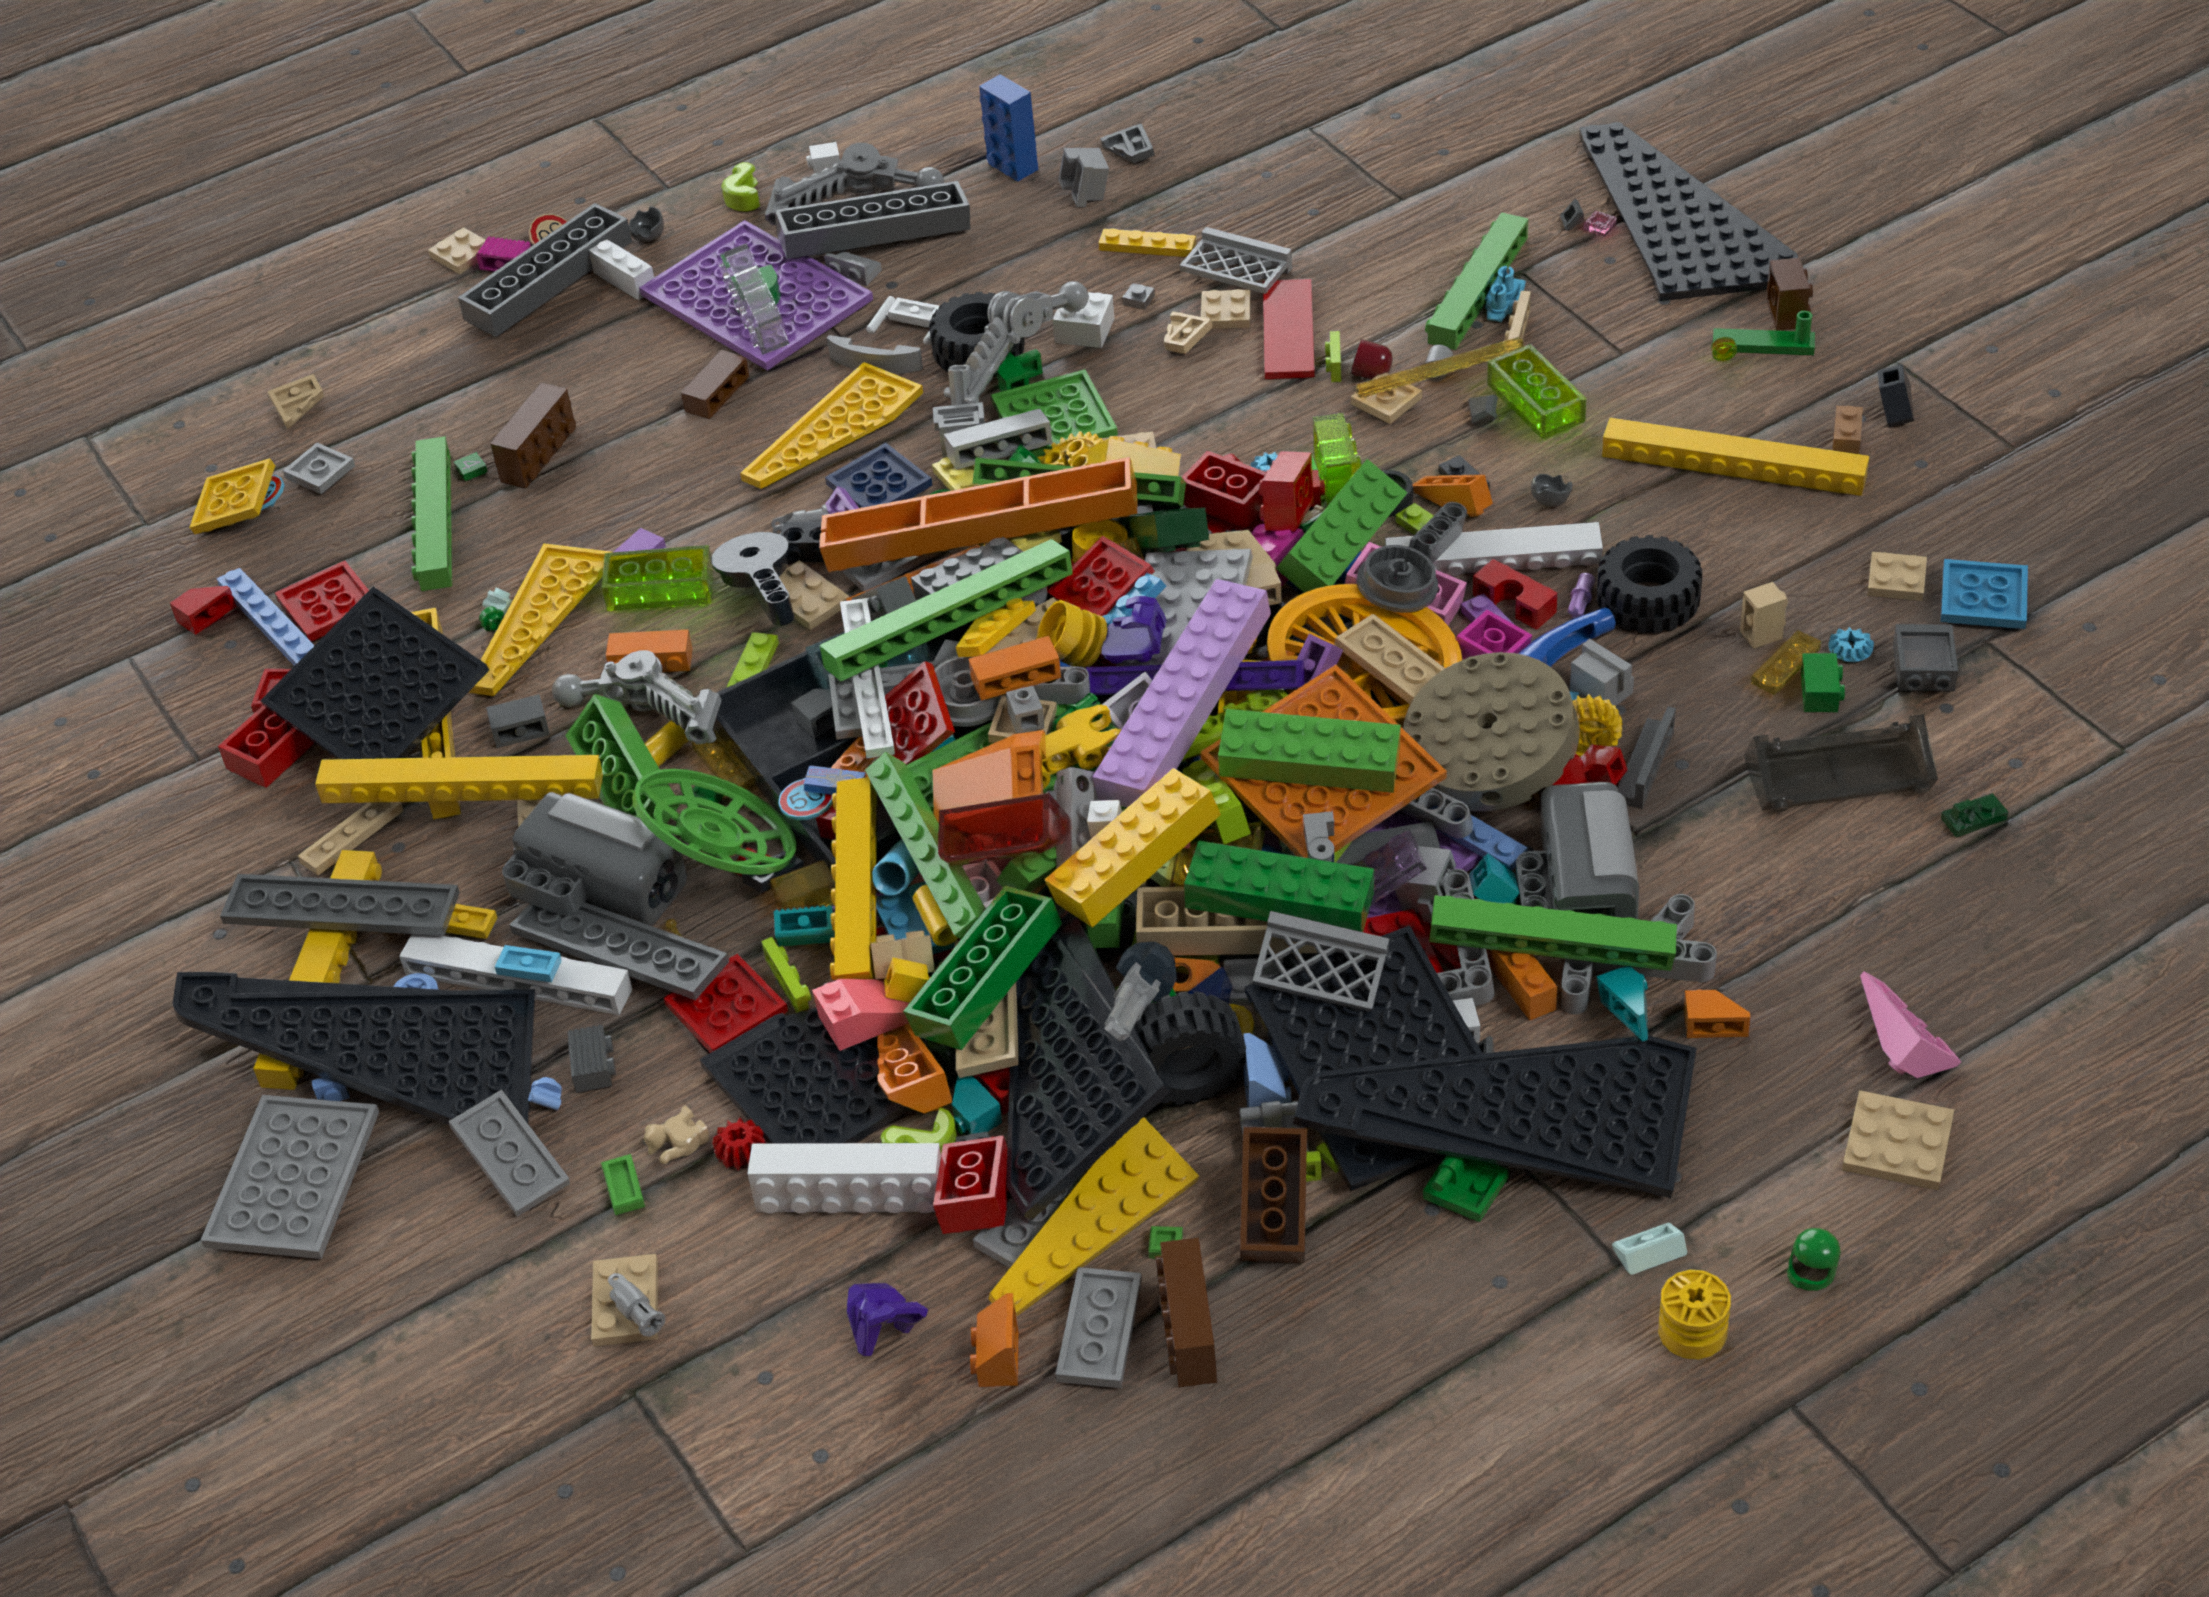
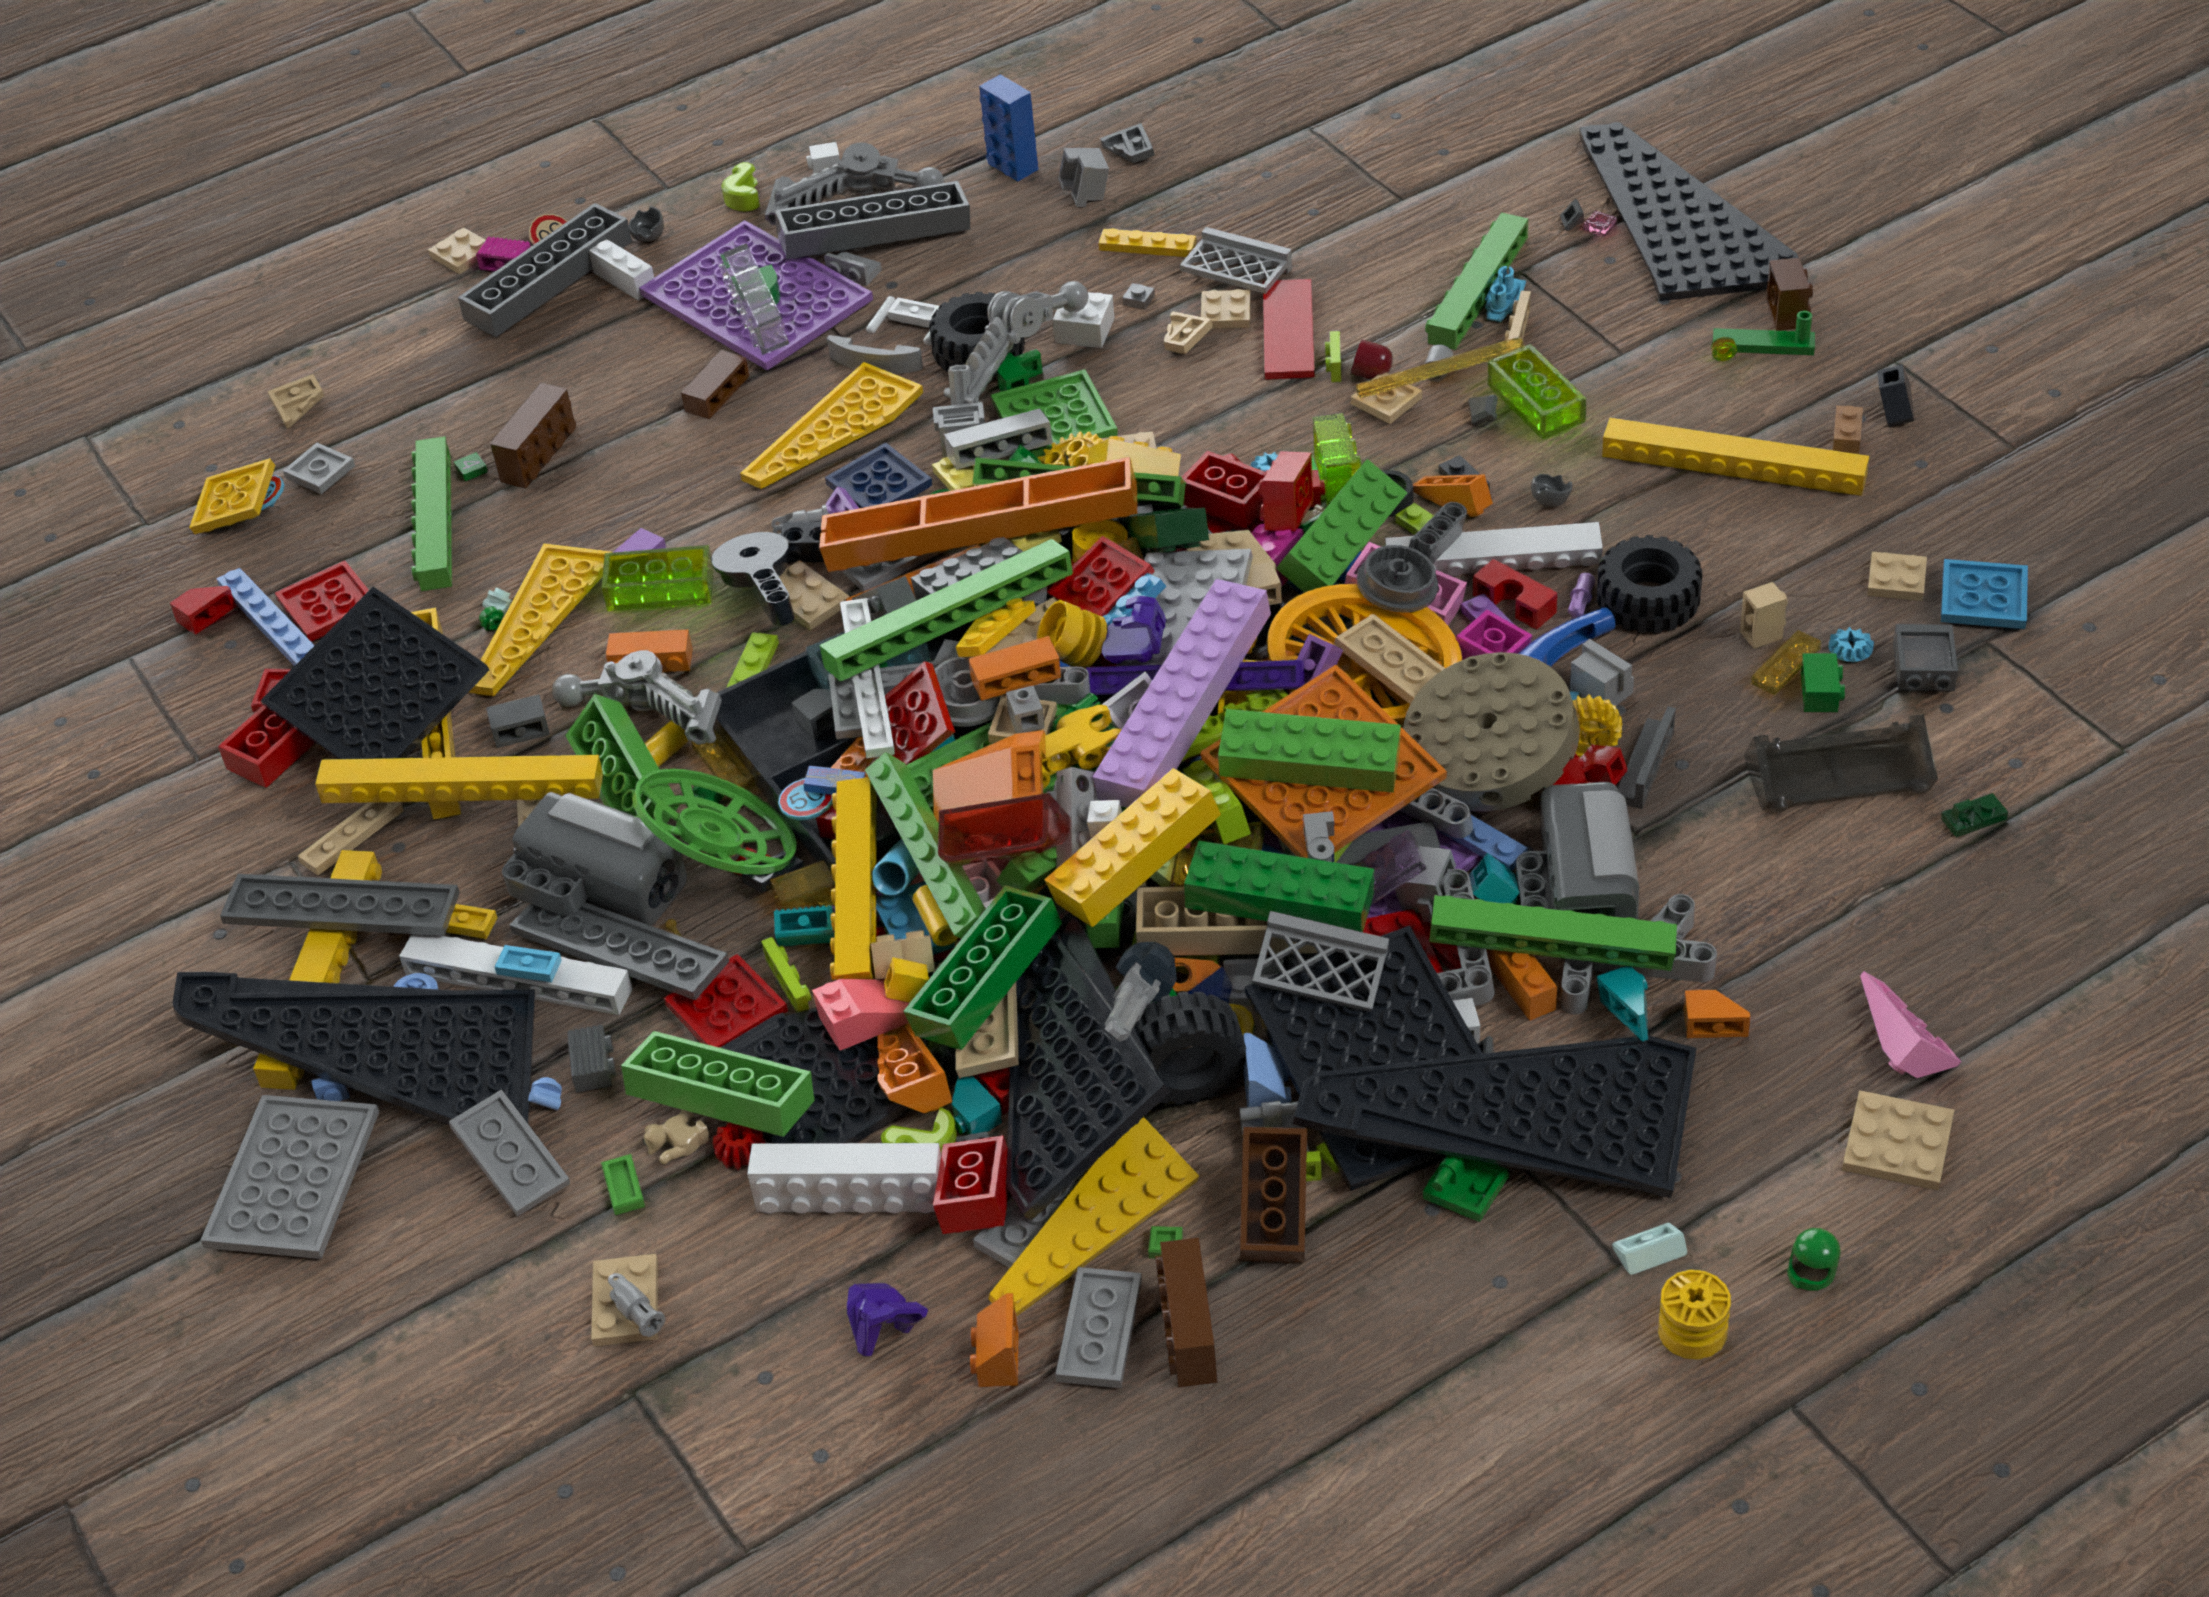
none -> bright green brick [621,1031,815,1137]

